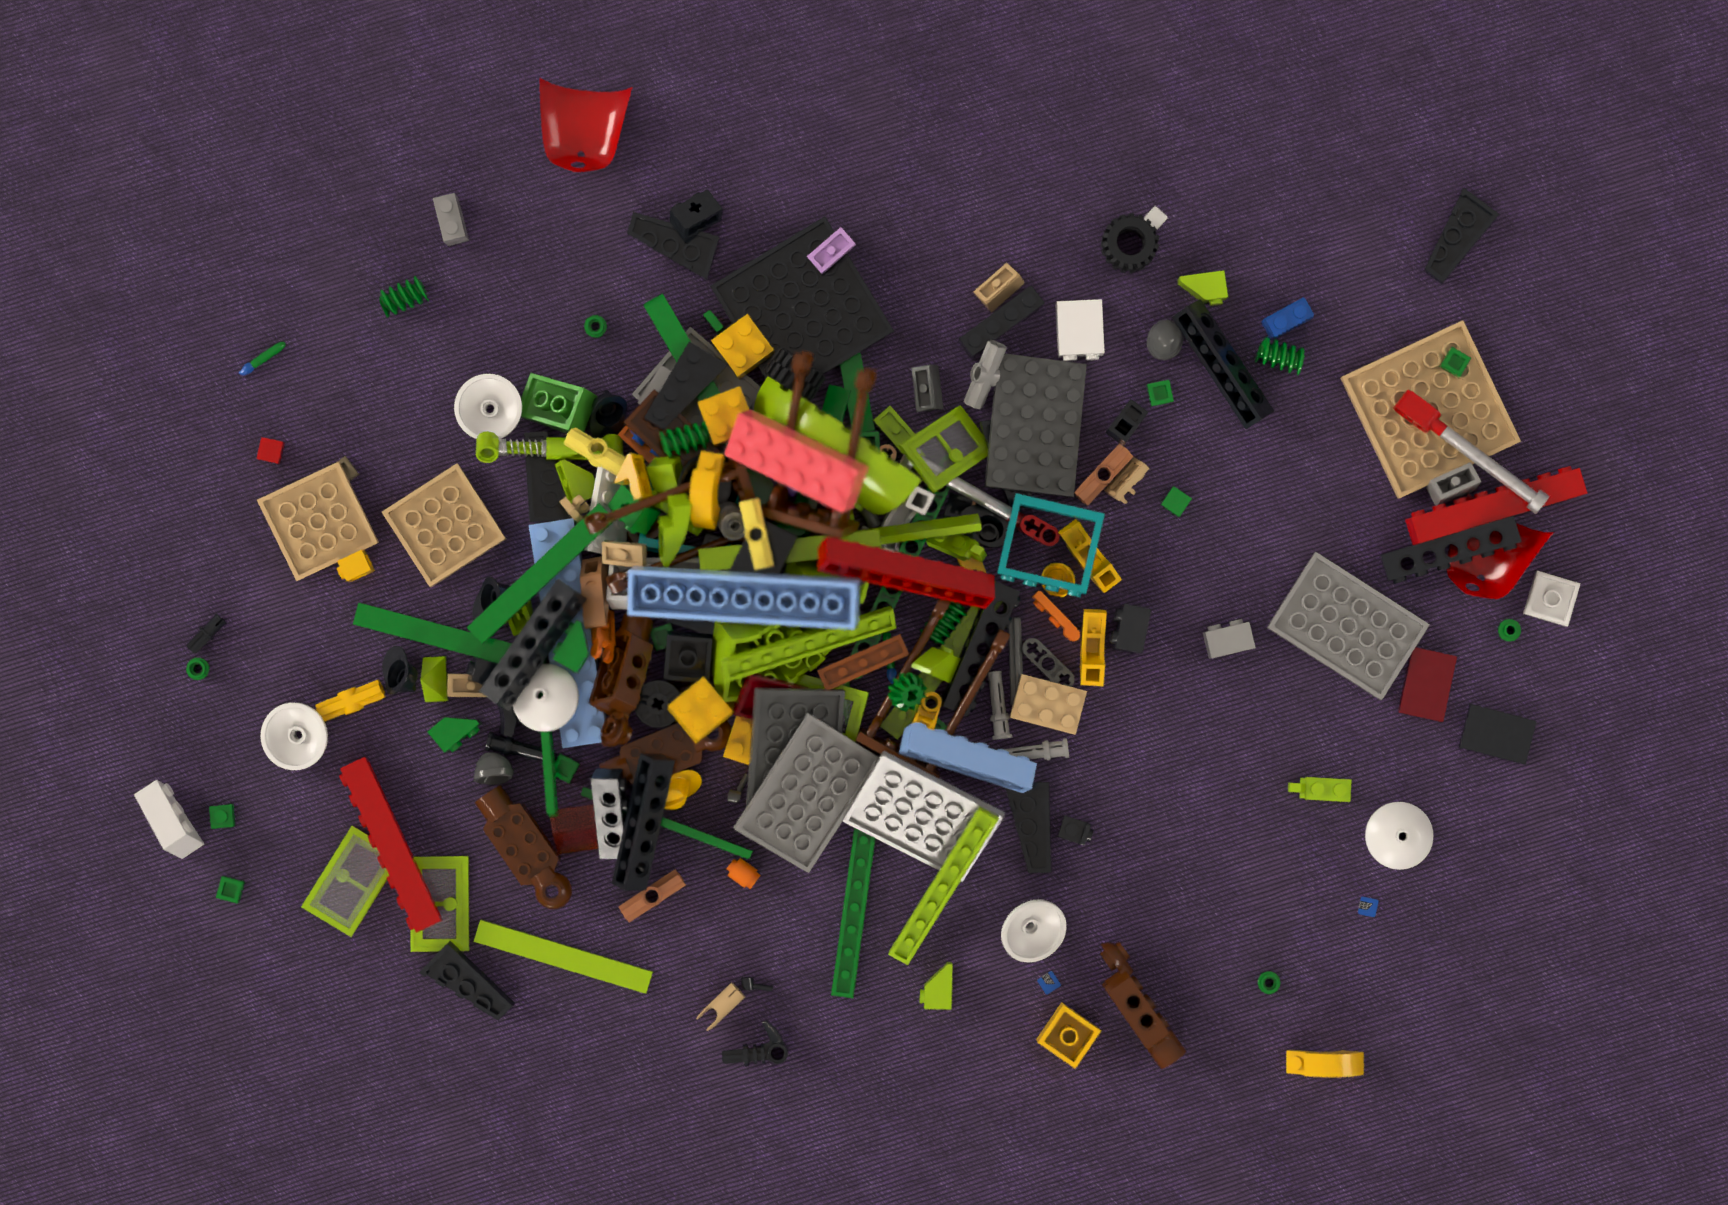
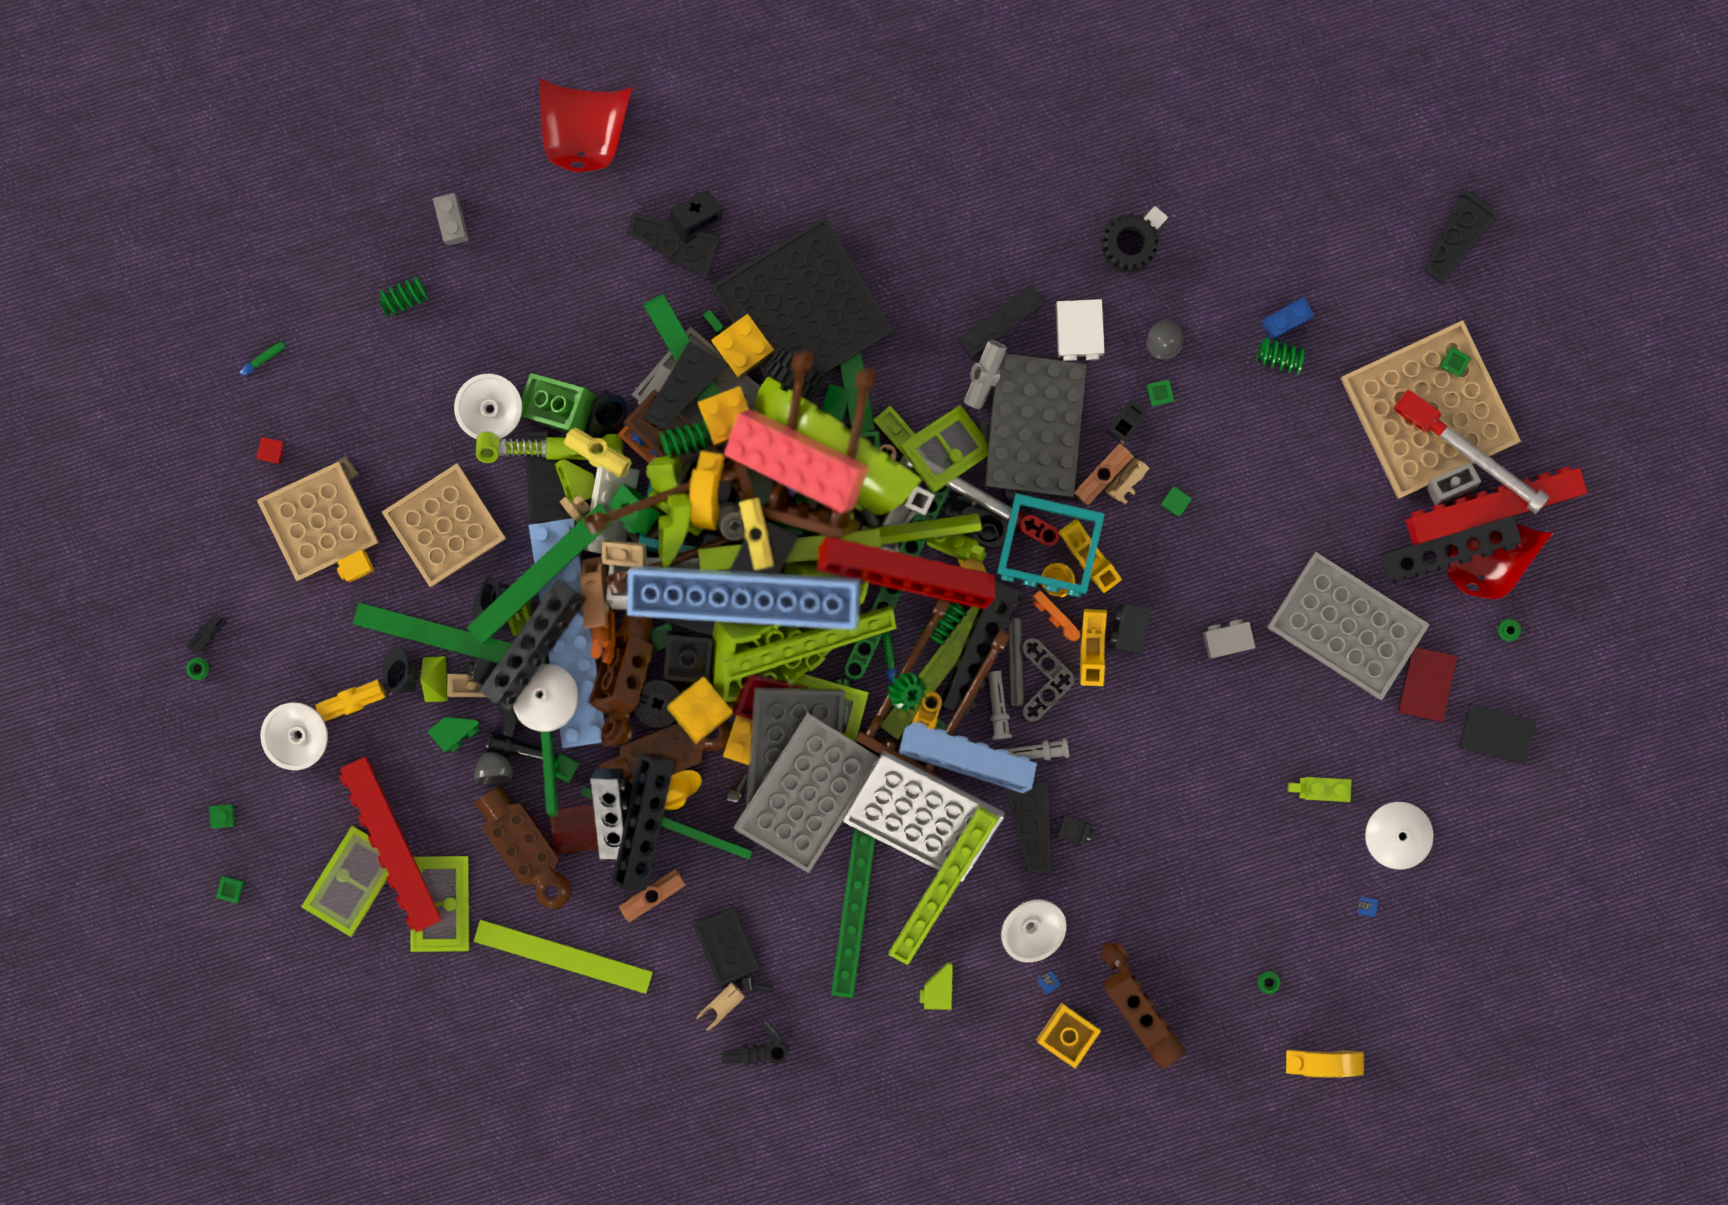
white wedge [134,780,204,859] -> none
black wing [419,941,515,1020] -> none
green slope [552,620,590,673] -> none
green plate [584,315,607,338] -> none
yellow slope [614,454,653,500] -> none
orange brick [726,857,761,889] -> none
lavender plate [807,227,856,274] -> none
dark orange plate [817,634,909,690] -> none
dark grey slope [911,364,943,412] -> none
lime slope [911,646,961,684] -> none
tan slope [974,263,1024,312] -> none
tan plate [1010,674,1087,735] -> none
black brick [1172,299,1274,429] -> none
lime slope [1177,270,1228,306] -> none
white tile [1523,571,1580,627] -> none
none -> black tile [693,907,761,987]

